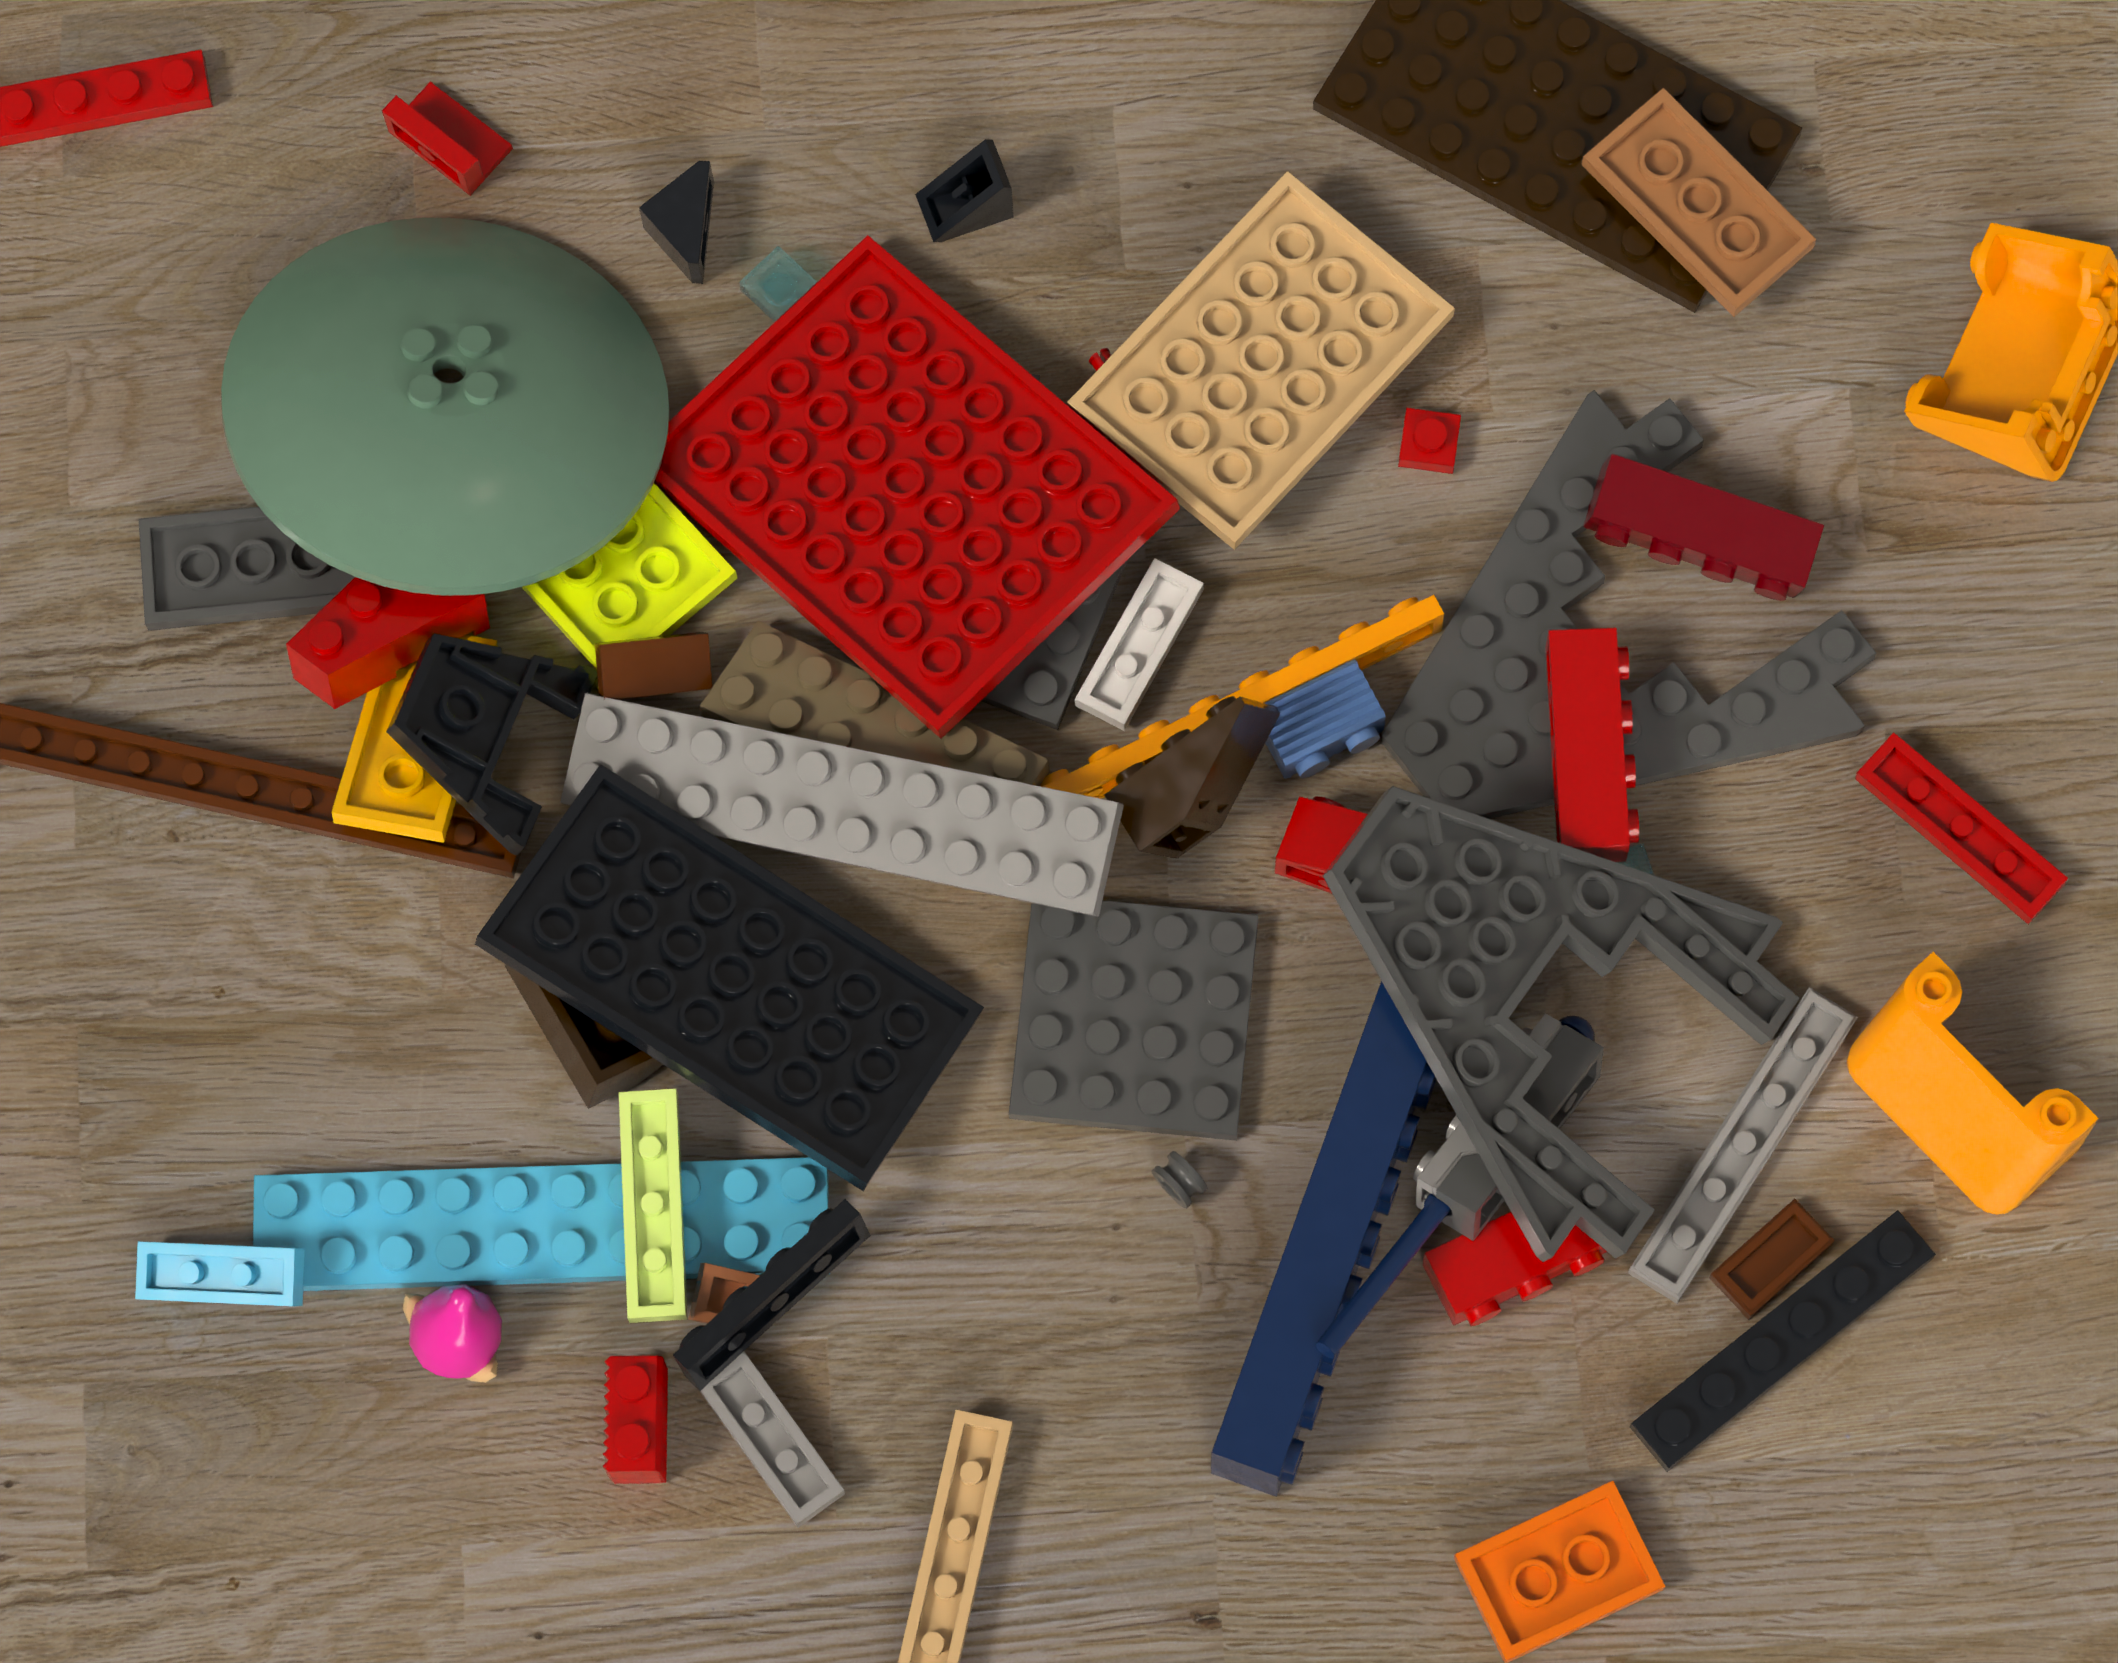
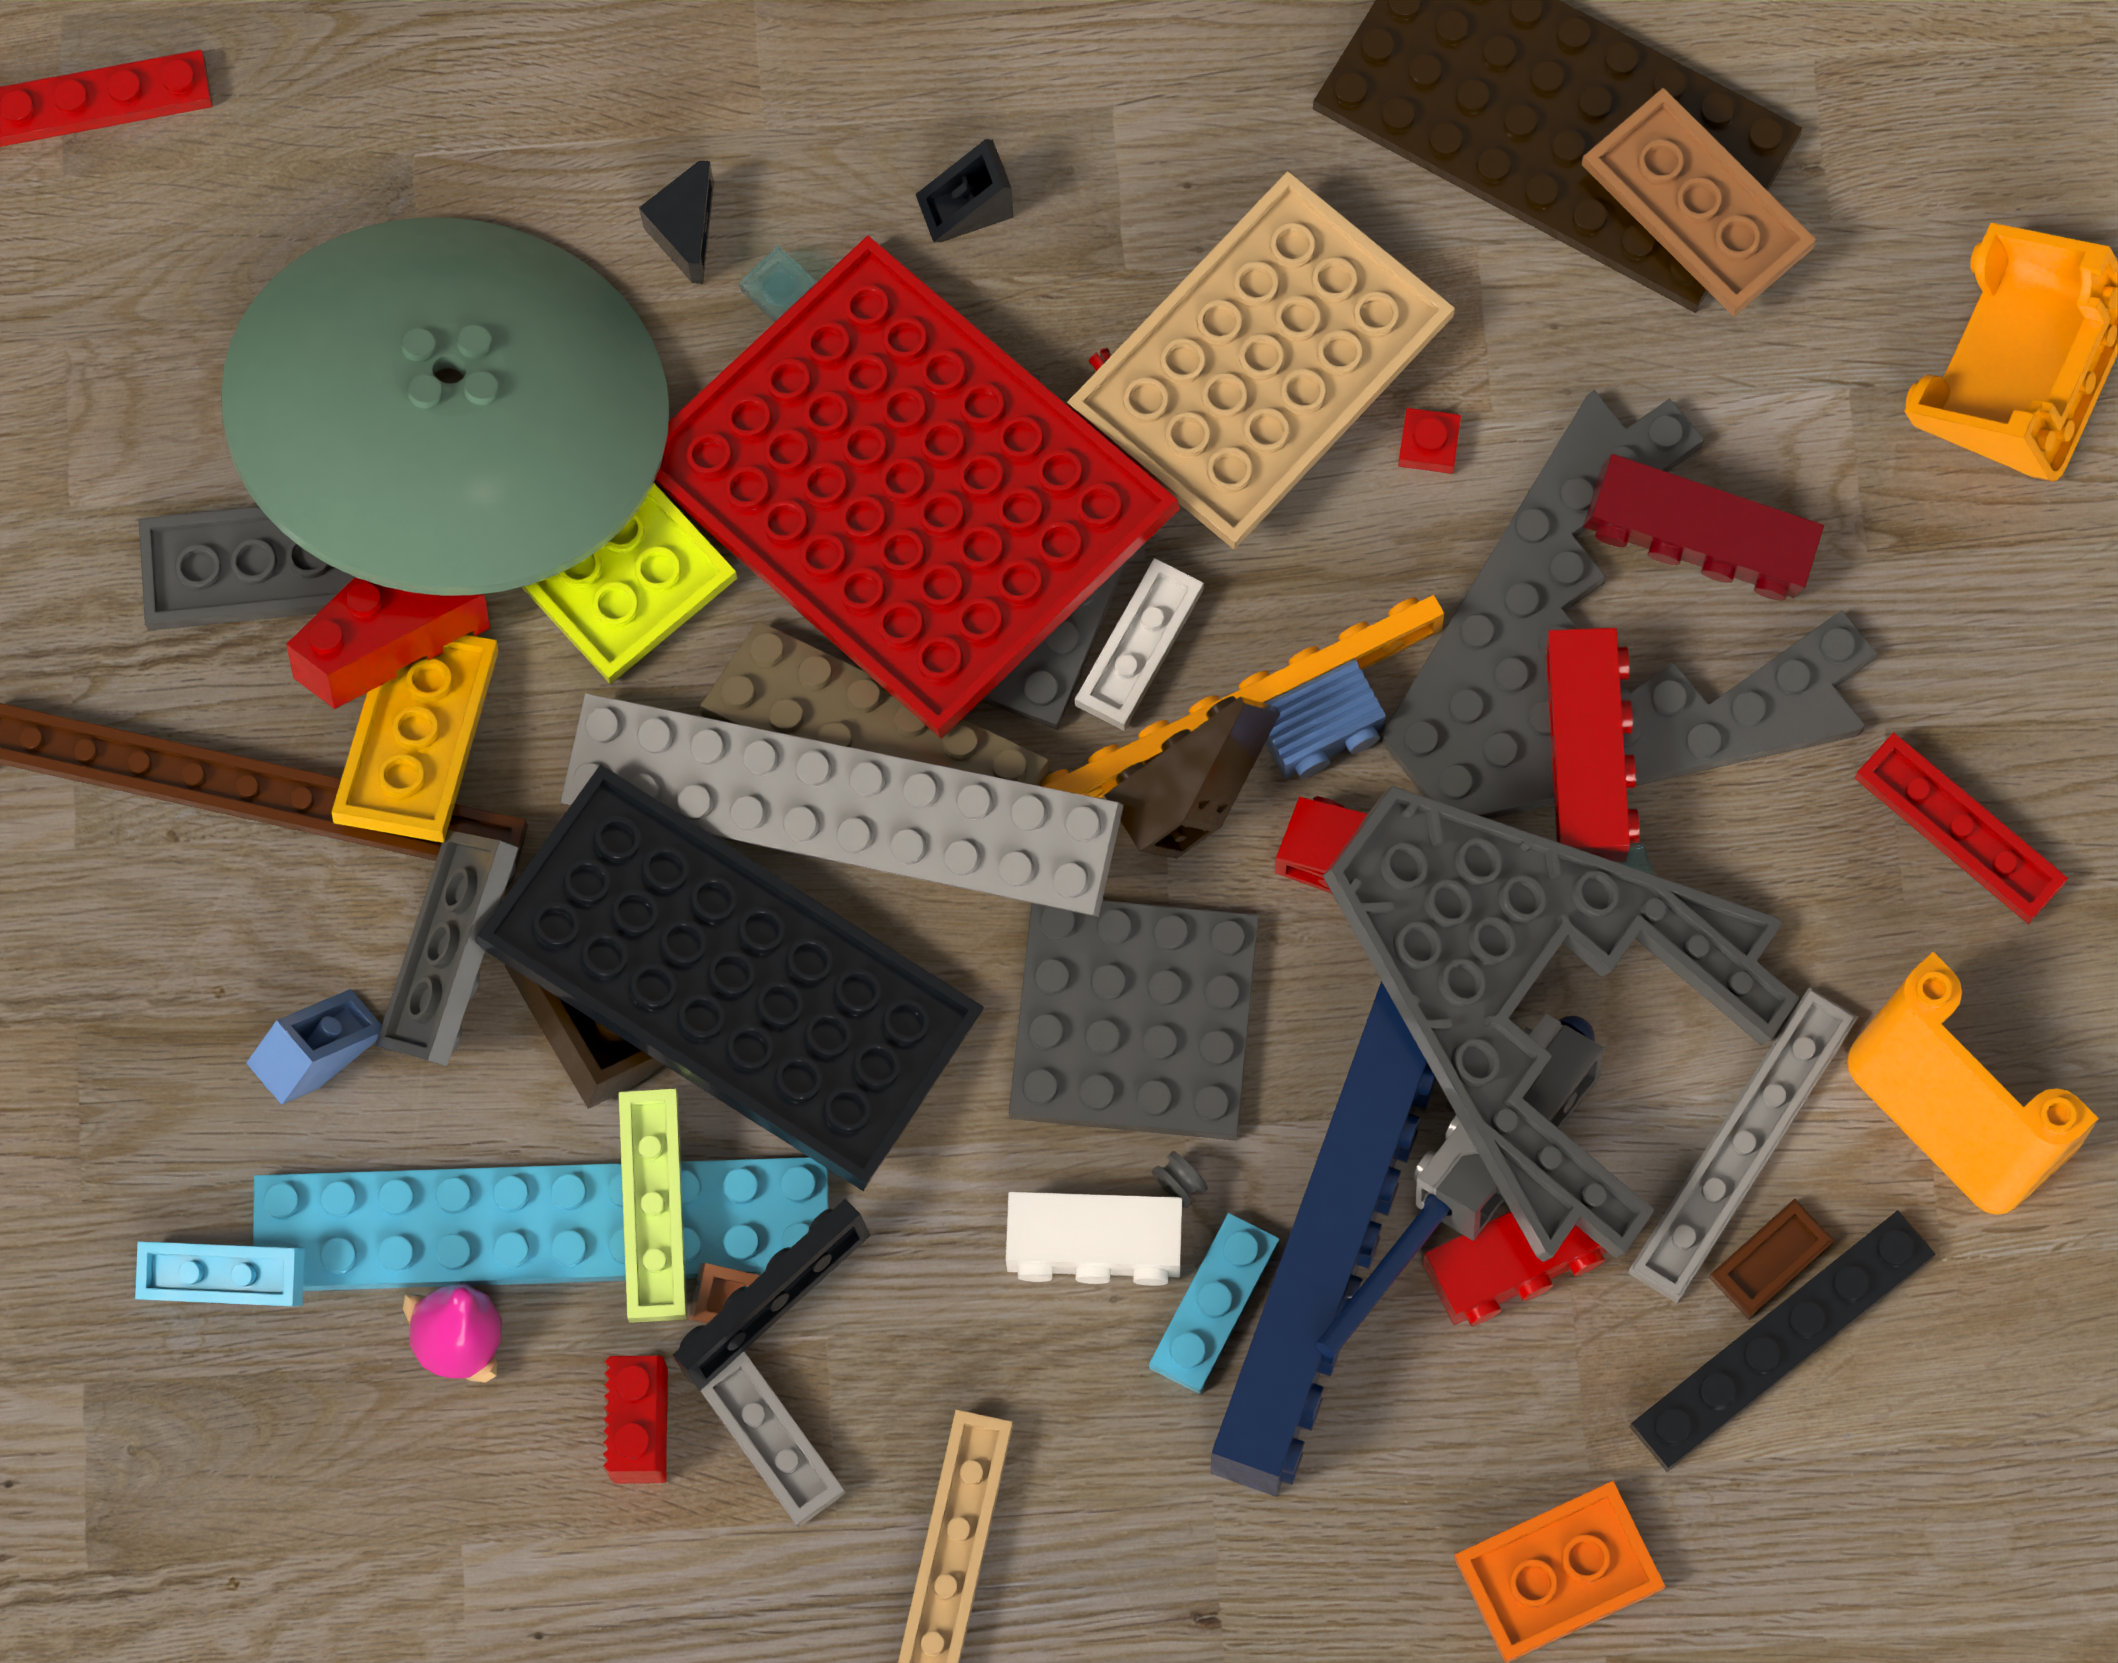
red panel [382,81,513,196] -> none
black wing [386,633,597,856] -> none
reddish brown tile [595,632,713,699] -> none
none -> medium blue slope [246,989,382,1105]
none -> dark grey plate [375,830,519,1066]
none -> white brick [1006,1192,1182,1286]
none -> medium azure plate [1149,1213,1280,1395]

